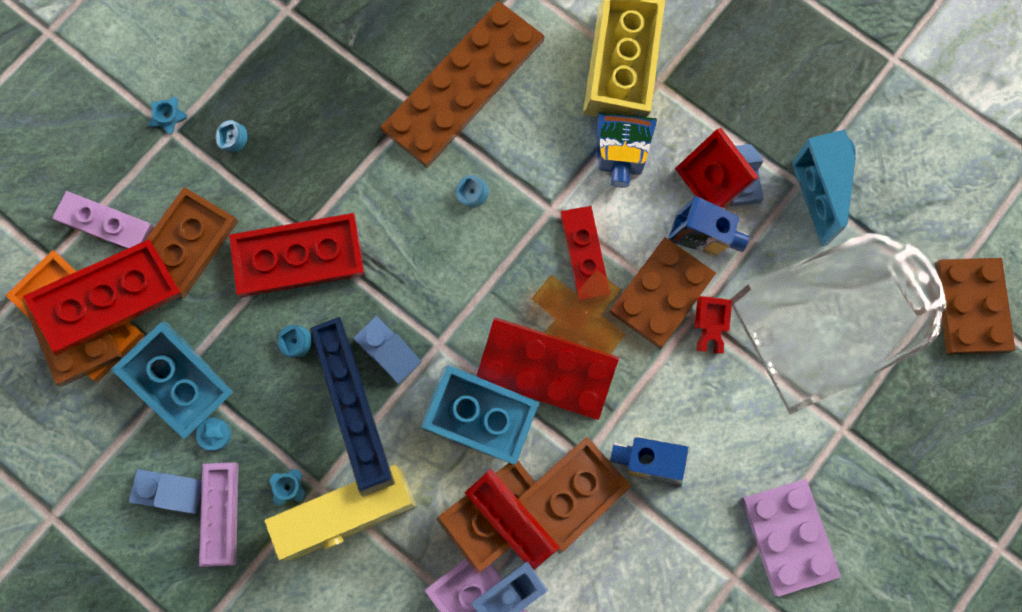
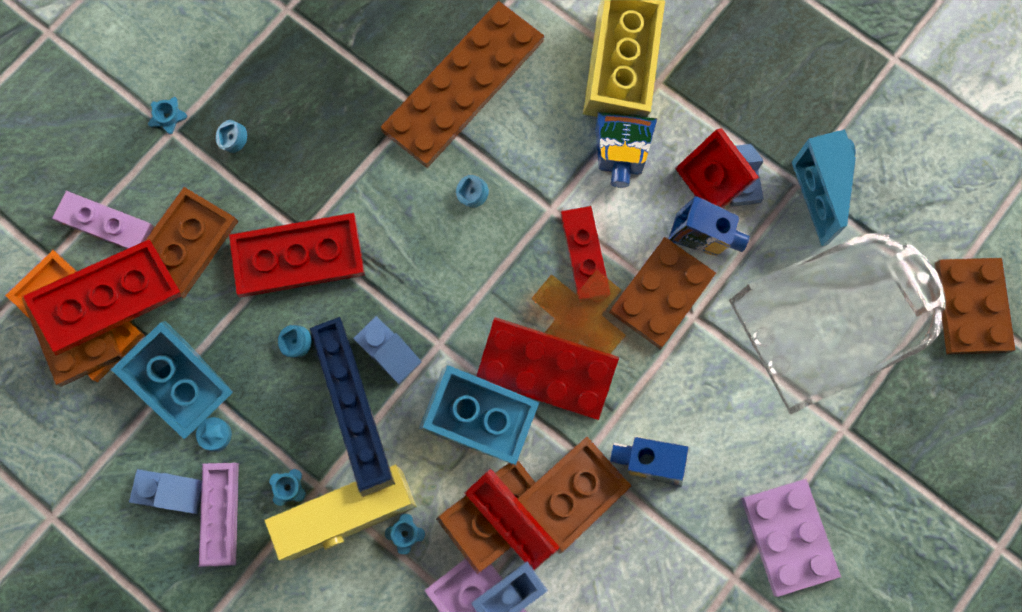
red plate [695,296,732,354] -> none
none -> dark azure plate [385,514,425,555]

